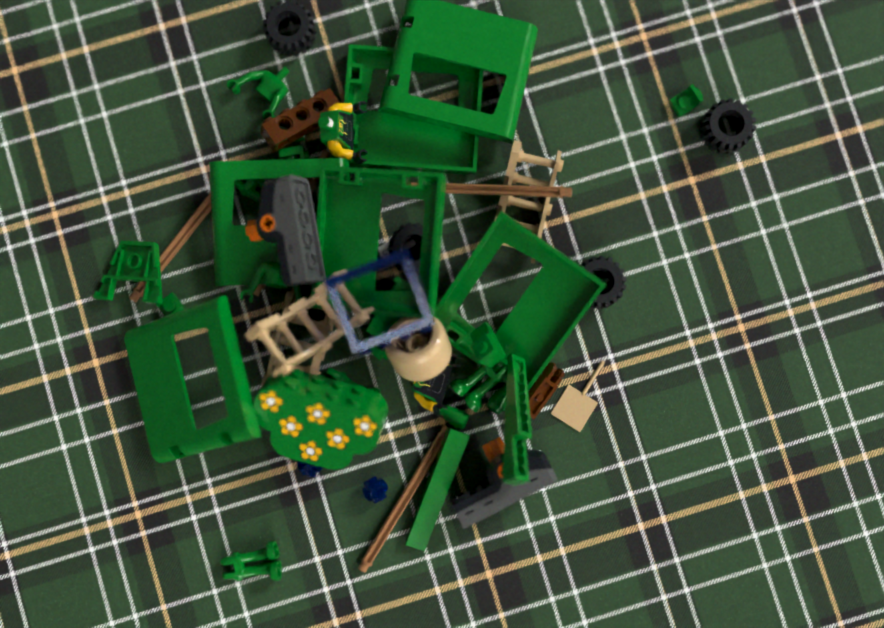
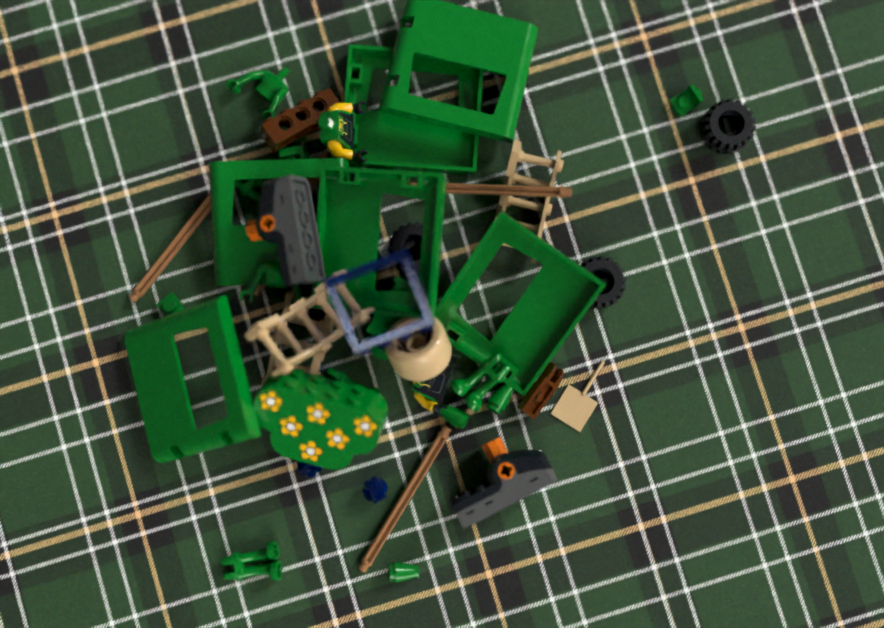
green wing [93,240,163,305] -> none
black tyre [263,0,316,57] -> none
green slope [405,427,470,551] -> none
green arch [469,322,507,368] -> none
green slope [502,354,532,486] -> none
none -> green cone [388,562,419,583]

